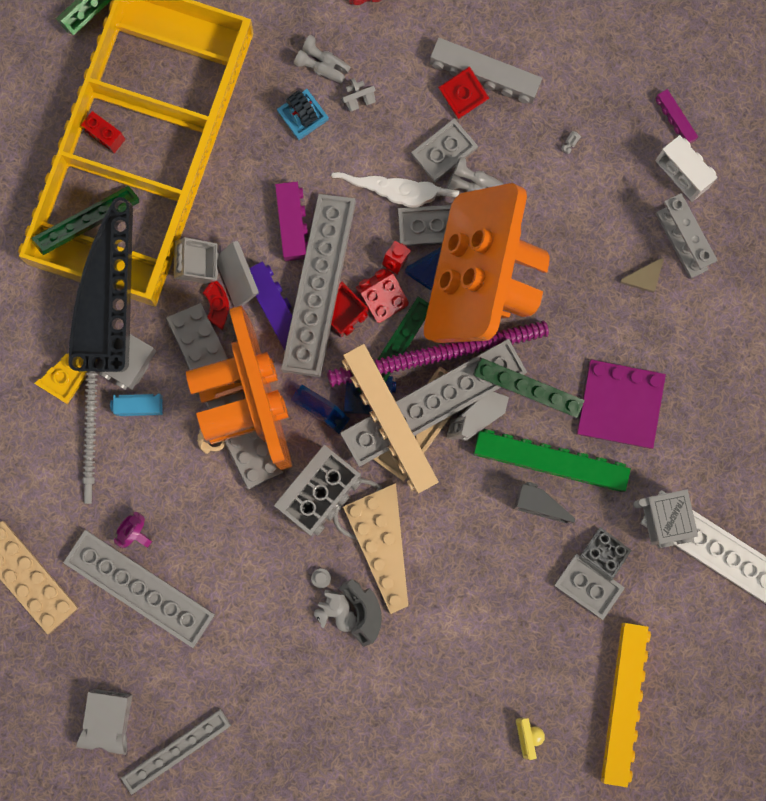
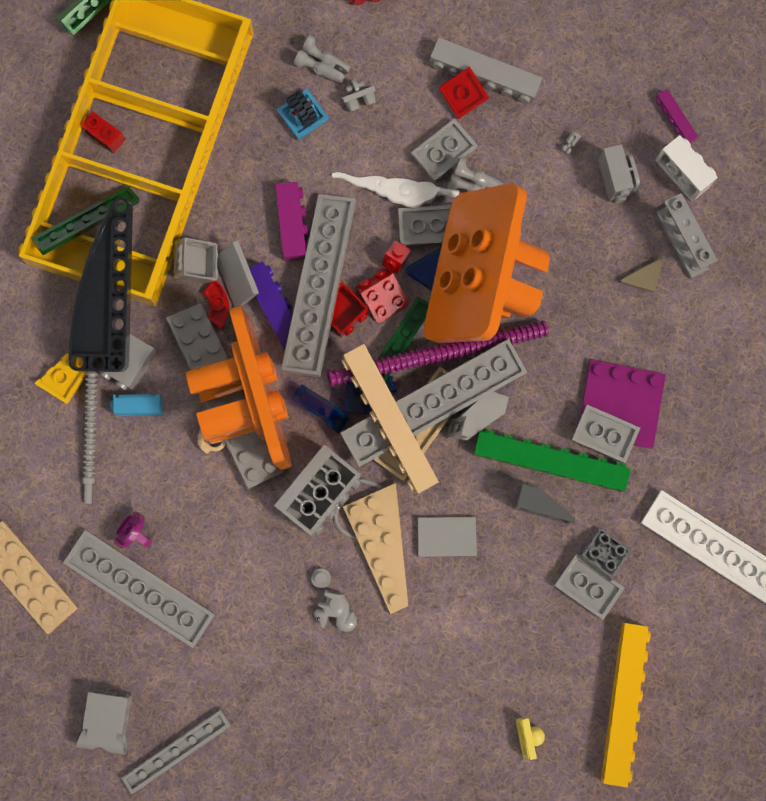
dark grey arch [339,579,382,647] -> none
dark green plate [473,357,585,418] -> none
light grey container [633,489,698,548] -> none
none -> light grey tile [418,517,477,557]
none -> light grey plate [571,405,640,464]
none -> light grey brick [598,144,640,203]

